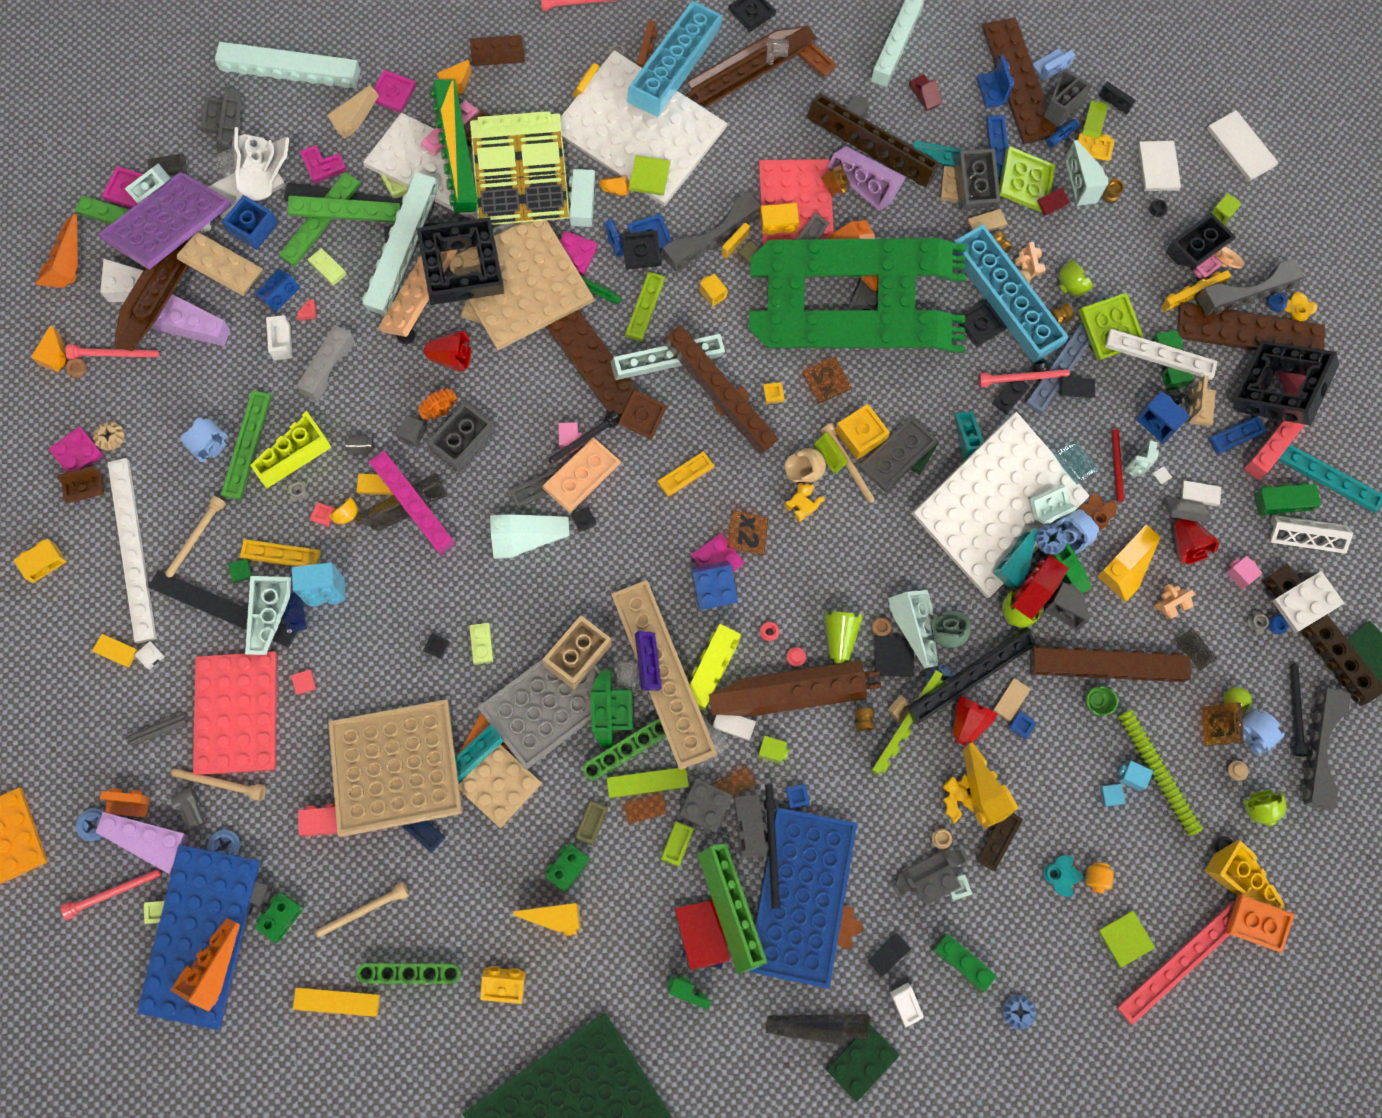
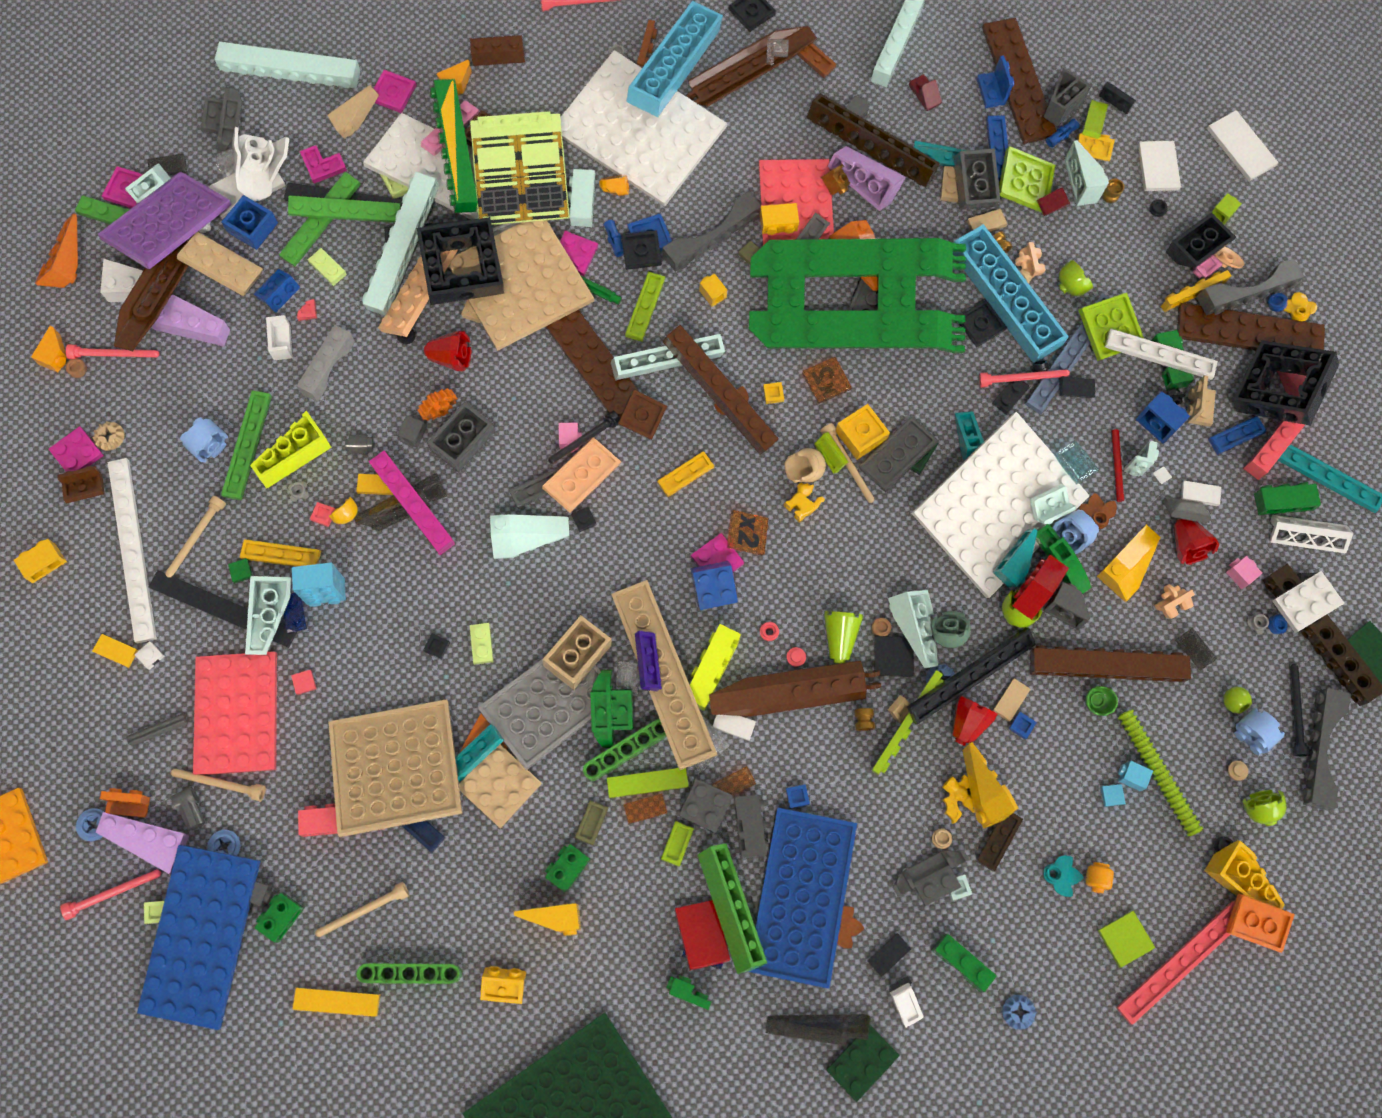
orange wedge [170,918,240,1012] -> none
yellow tile [572,63,600,98] -> none
lime tile [629,155,671,196] -> none
yellow tile [722,223,750,259] -> none
lime brick [758,736,789,764] -> none
black bar [764,784,780,909] -> none
light blue panel [1033,49,1075,81] -> none
medium blue gear [1036,524,1068,554] -> none
pearl gold wheel [1050,303,1074,326] -> none
clear orange tile [1202,702,1244,747] -> none

